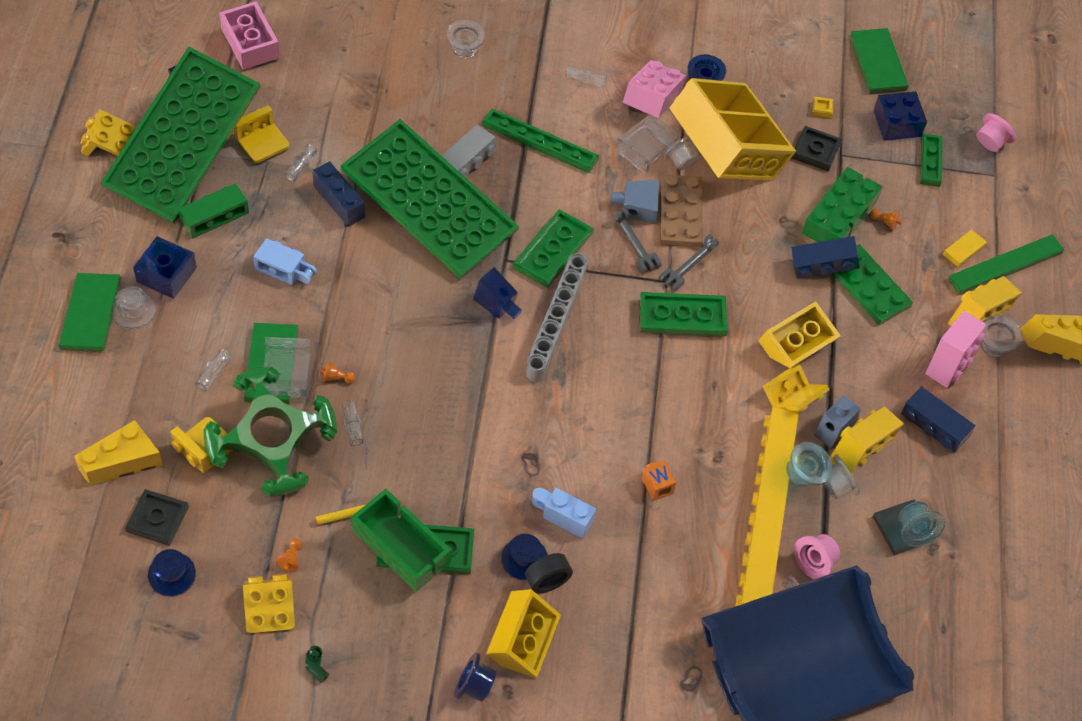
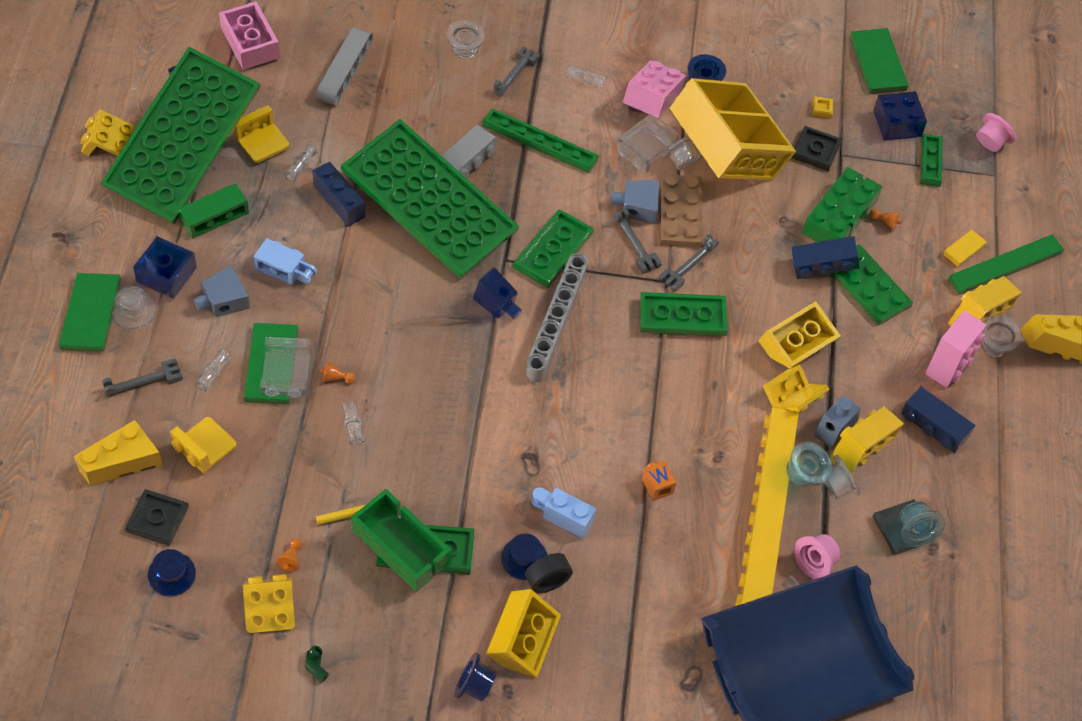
green piece [203,367,337,497] -> none
none -> dark grey hinge [102,359,183,396]
none -> sand blue torso [194,266,250,317]
none -> light grey beam [316,27,373,105]
none -> dark grey hinge [494,46,541,97]

